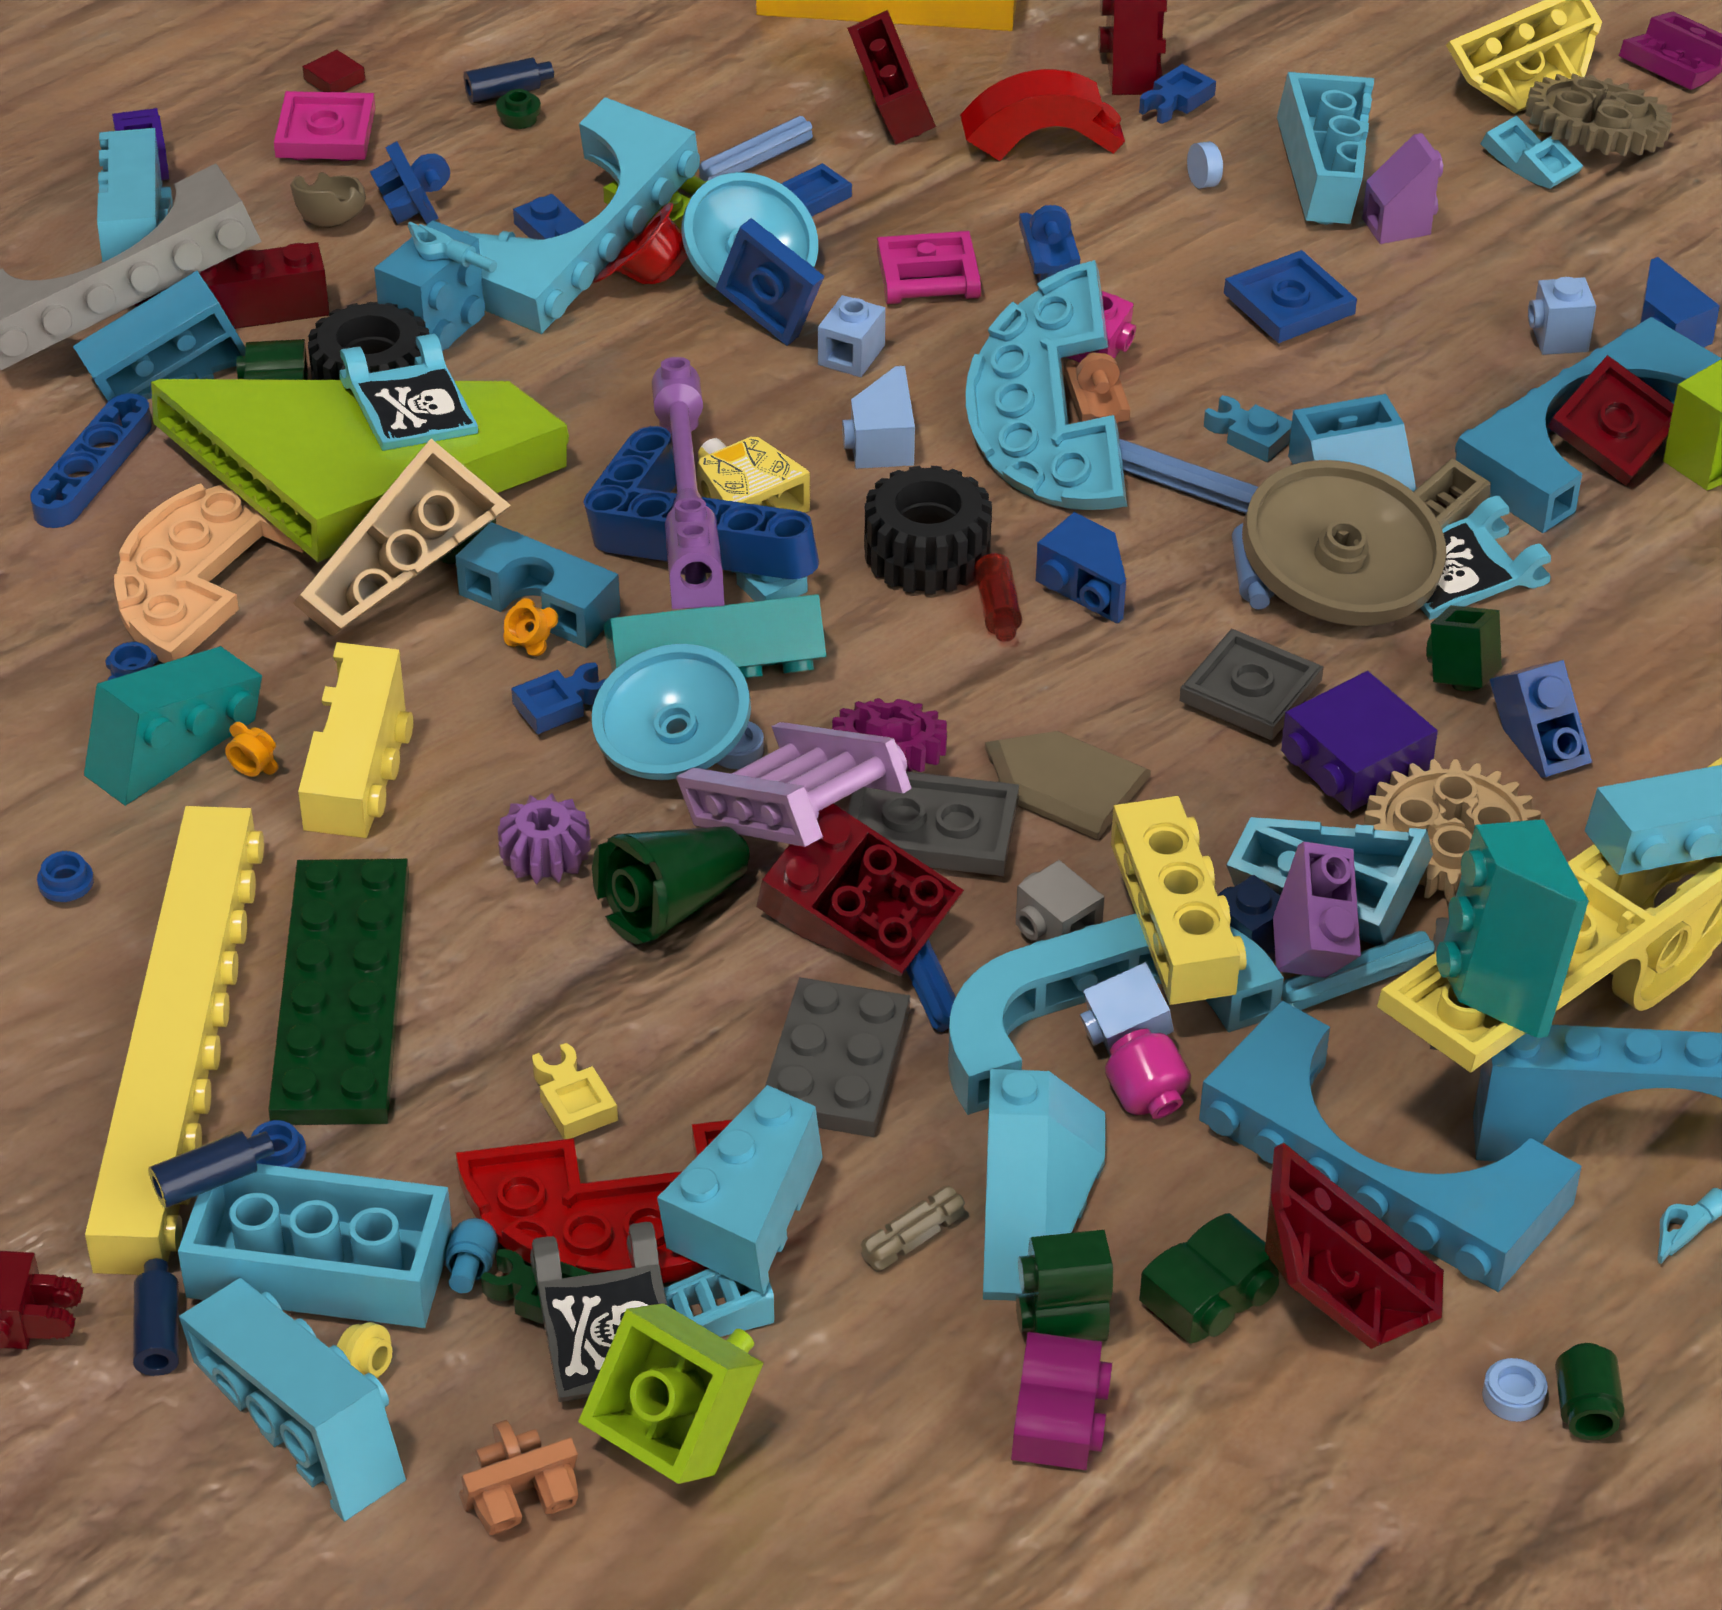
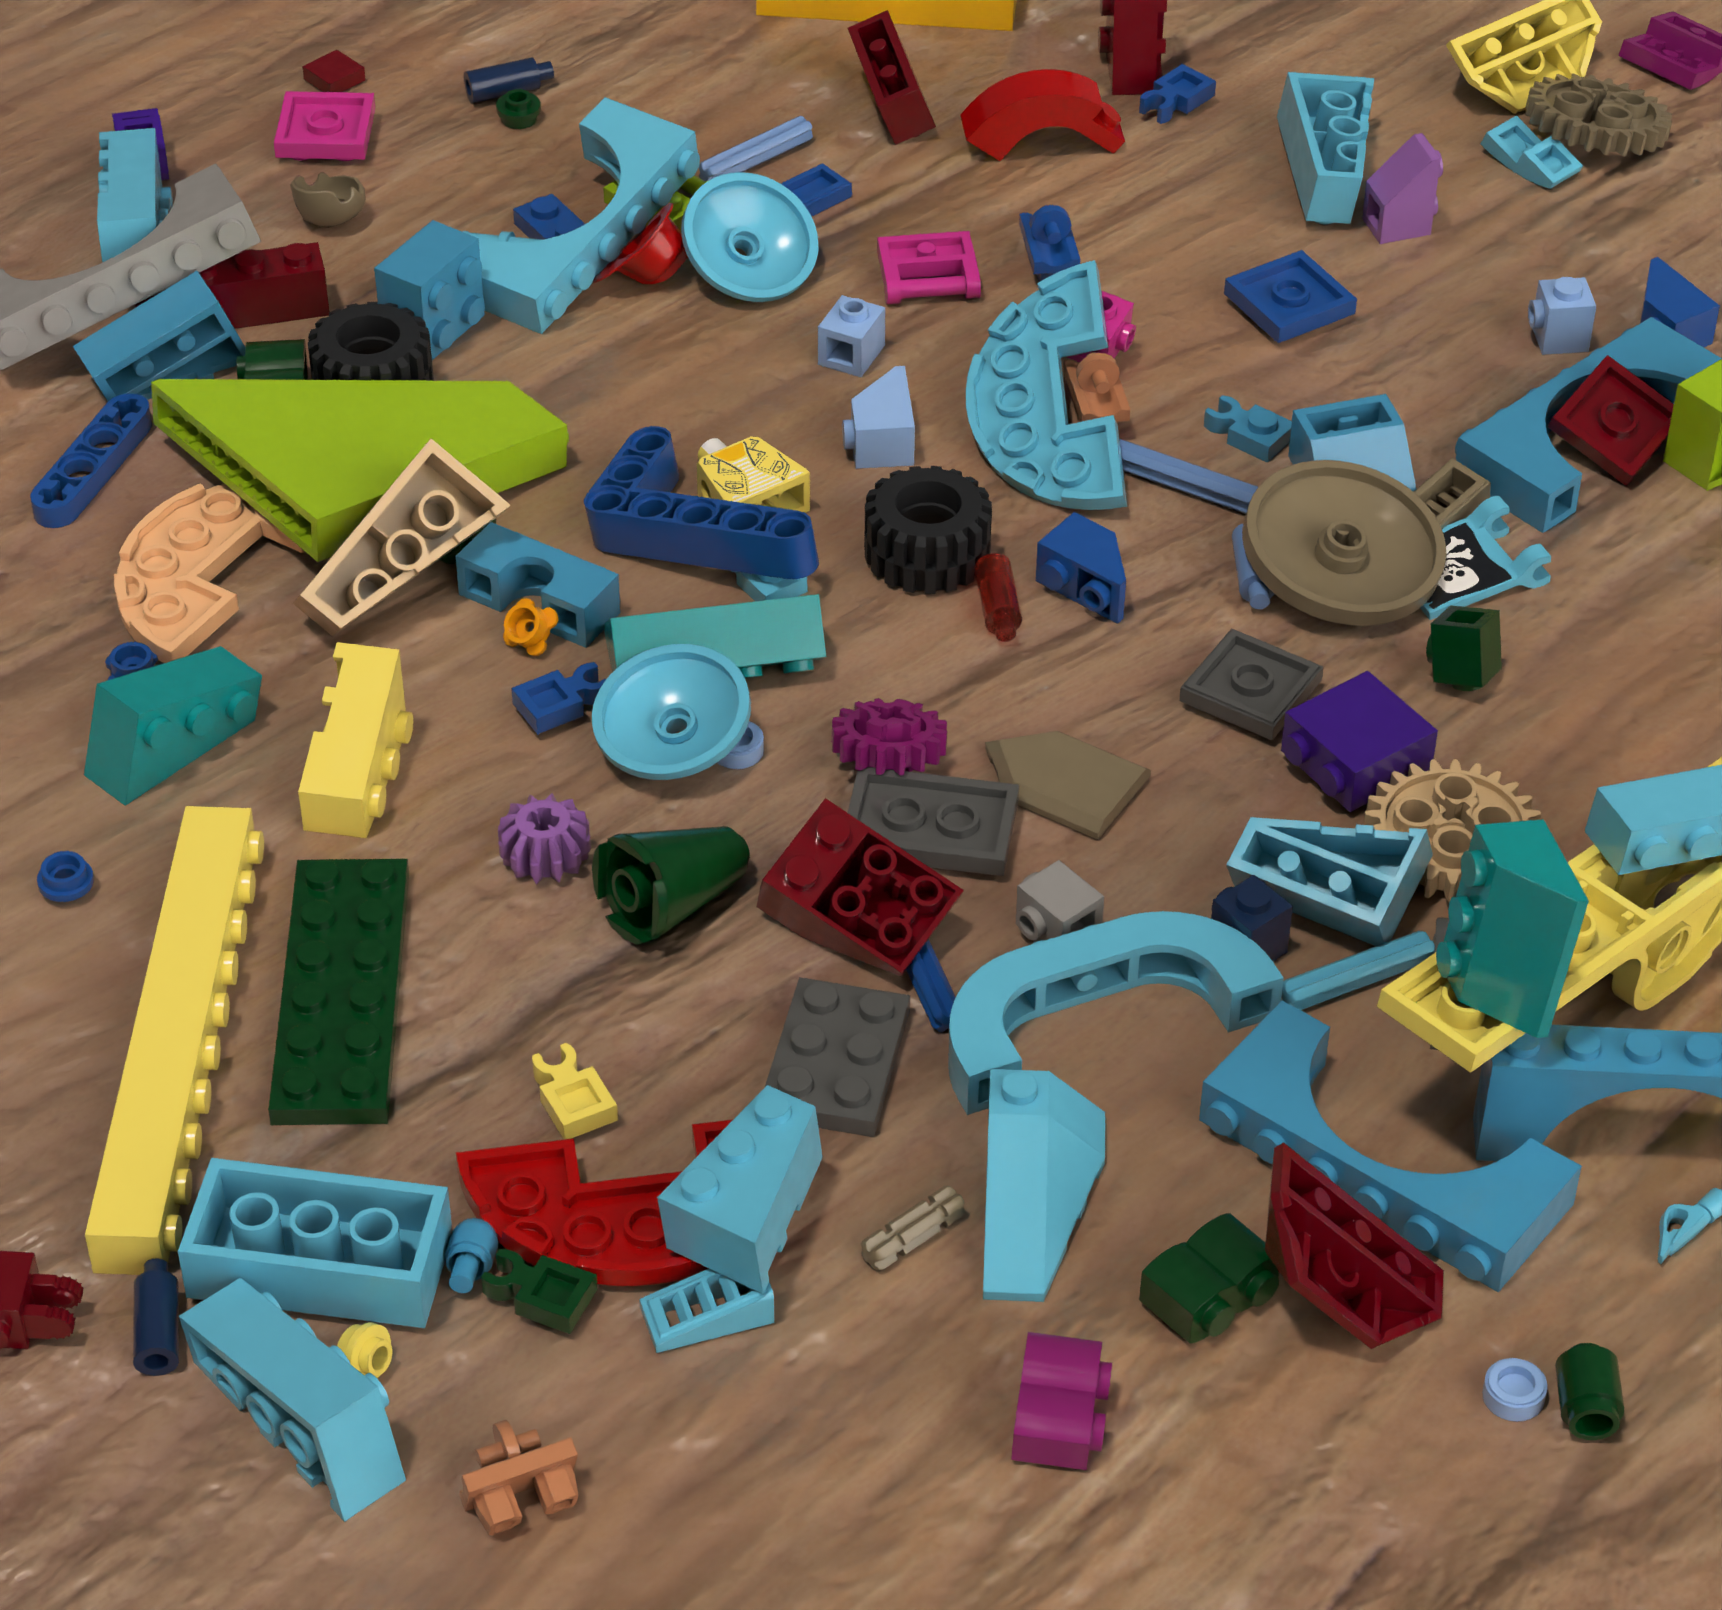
dark blue cylinder [148,1131,275,1208] -> none
light orange plate [225,722,279,777] -> none
blue plate [251,1120,306,1168] -> none
flag [340,333,478,451] -> none
blue hips [370,141,450,224] -> none
medium azure hand [408,221,497,273] -> none
flag [530,1222,667,1402] -> none
lime piece [578,1303,764,1484] -> none
medium lavender bar [652,357,725,609] -> none
lavender fence [676,722,912,847] -> none
blue plate [715,218,825,346] -> none
dark green brick [1016,1229,1113,1341] -> none
light blue brick [1080,962,1174,1057] -> none
dark pink head [1105,1029,1191,1119] -> none
light yellow brick [1111,796,1247,1005] -> none
light blue tile [1187,141,1223,189] -> none
medium lavender slope [1273,841,1361,978] -> none
blue slope [1489,660,1593,778] -> none

